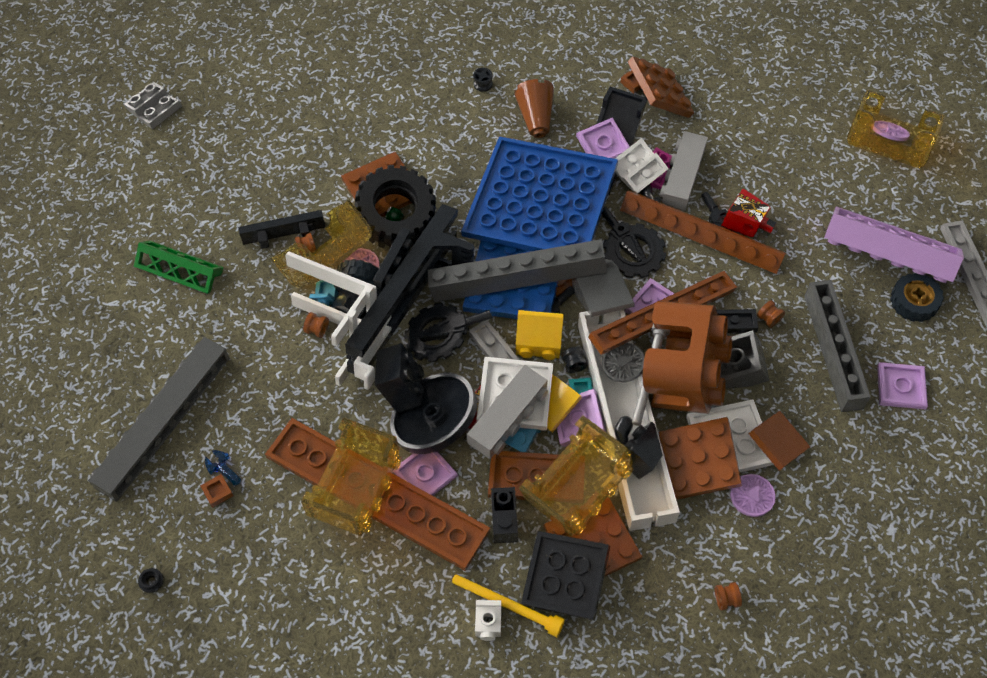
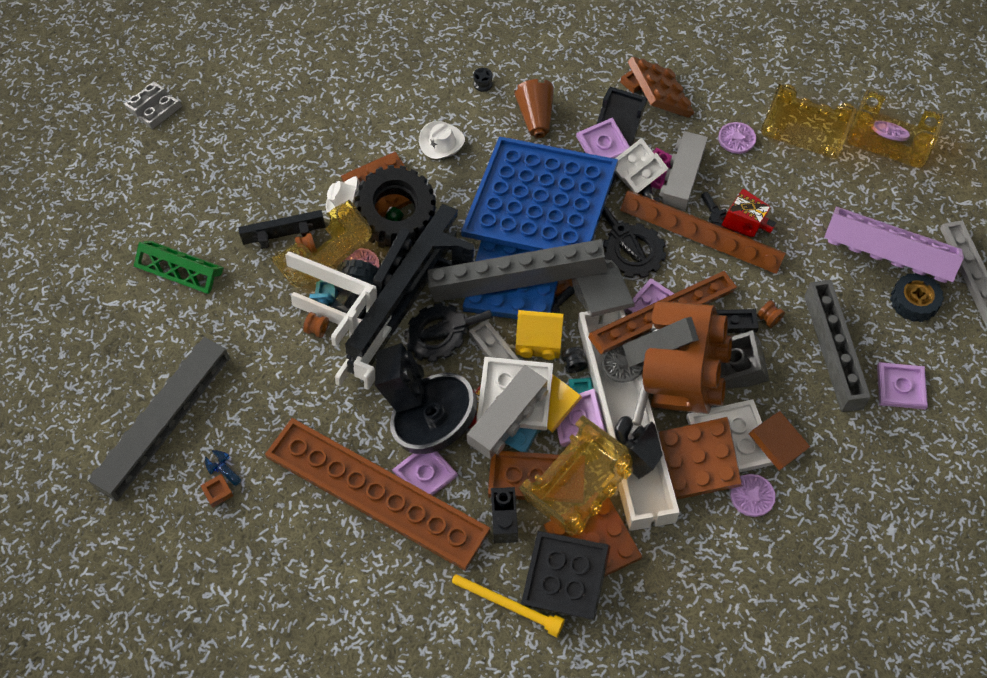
black plate [138,568,164,593] -> none
clear yellow windscreen [301,418,402,536] -> none
white brick [475,600,501,641] -> none
dark orange wheel [714,582,742,611] -> none
none -> white hat [326,176,360,219]
none -> white hat [419,121,465,159]
none -> dark grey tile [623,317,699,367]
none -> lavender wheel [718,122,756,154]
none -> clear yellow windscreen [761,84,857,159]

